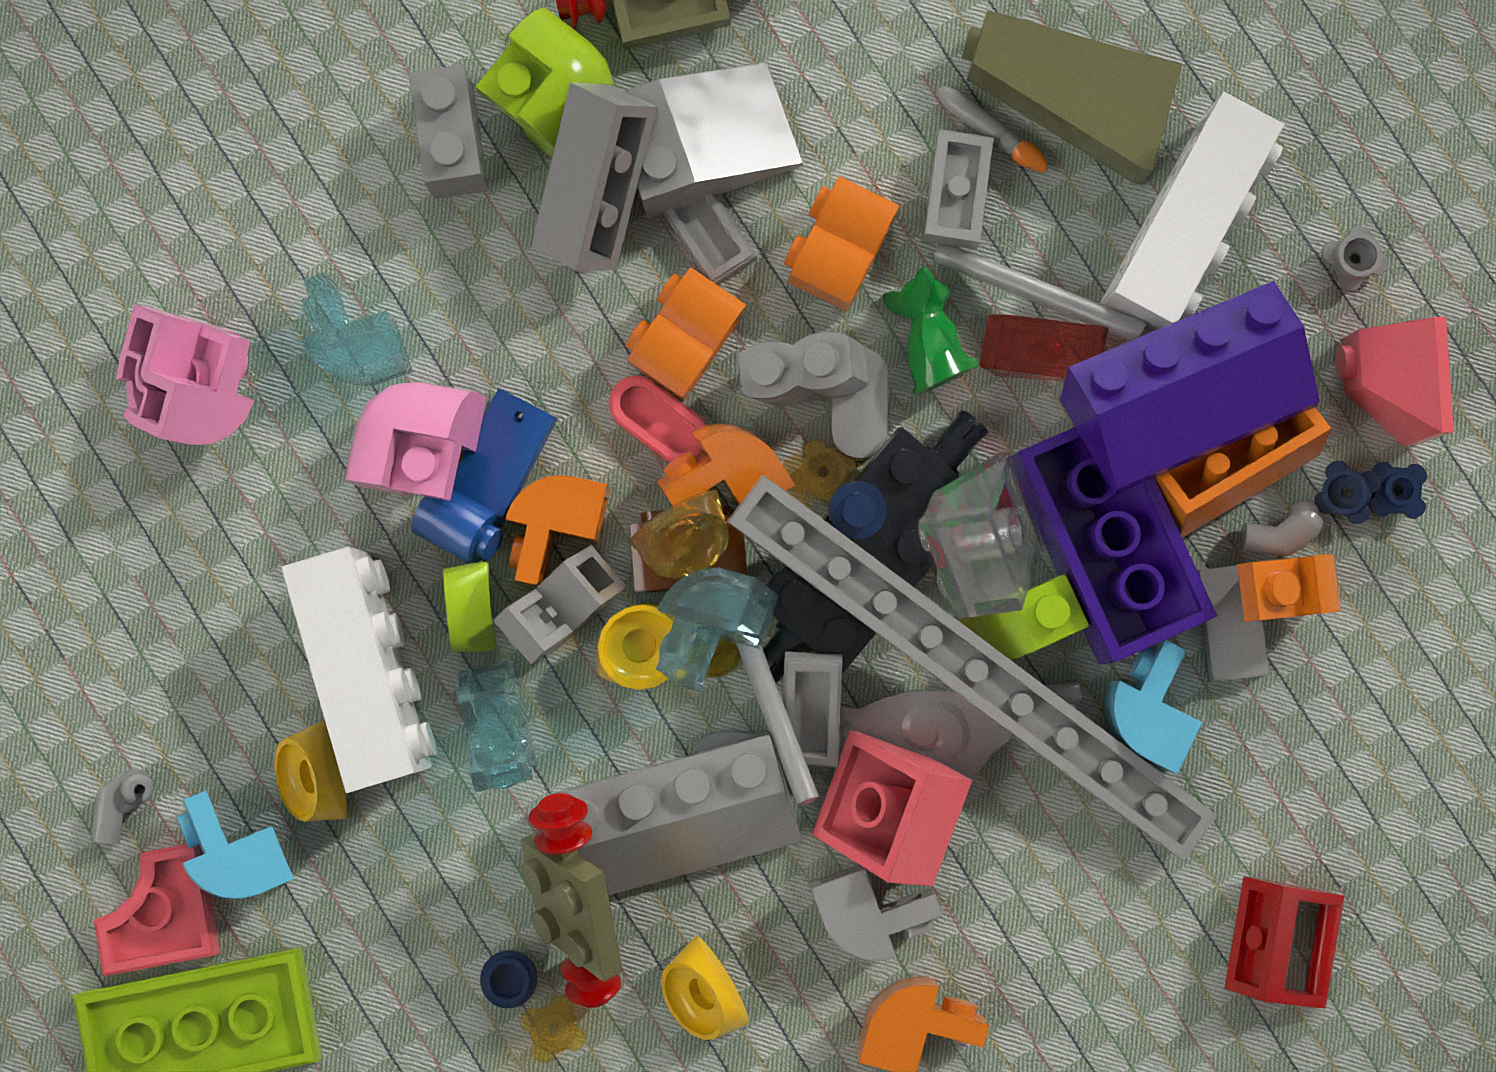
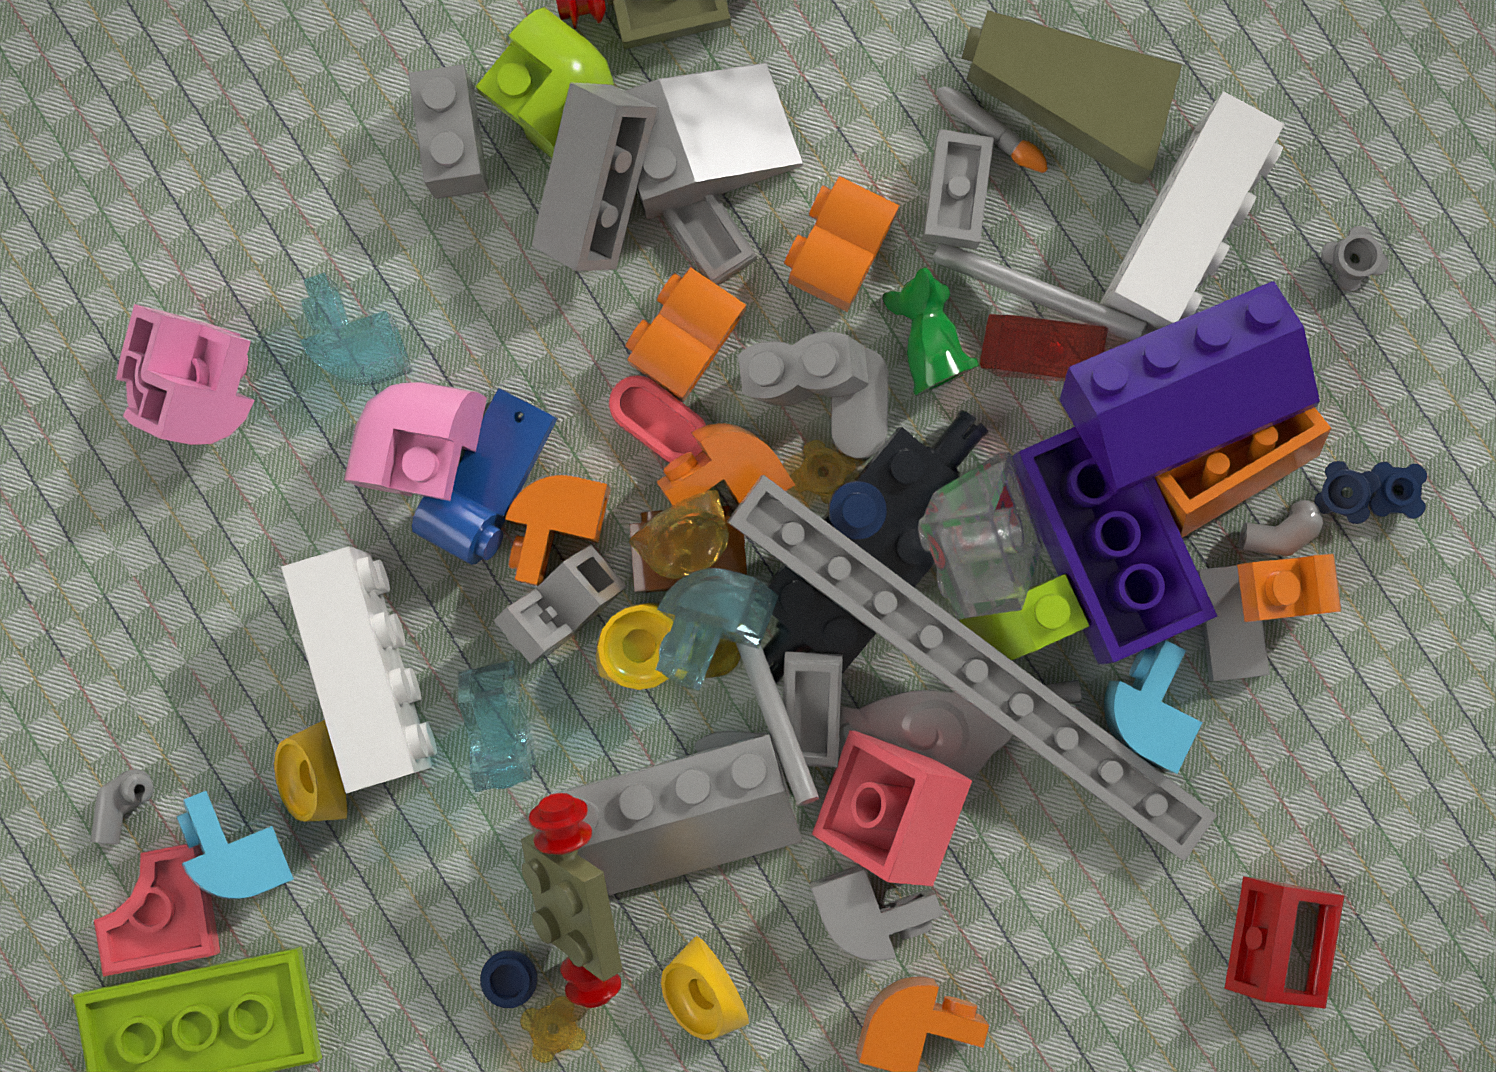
lime piece [443,562,497,652] -> none
coral slope [1335,316,1454,446] -> none

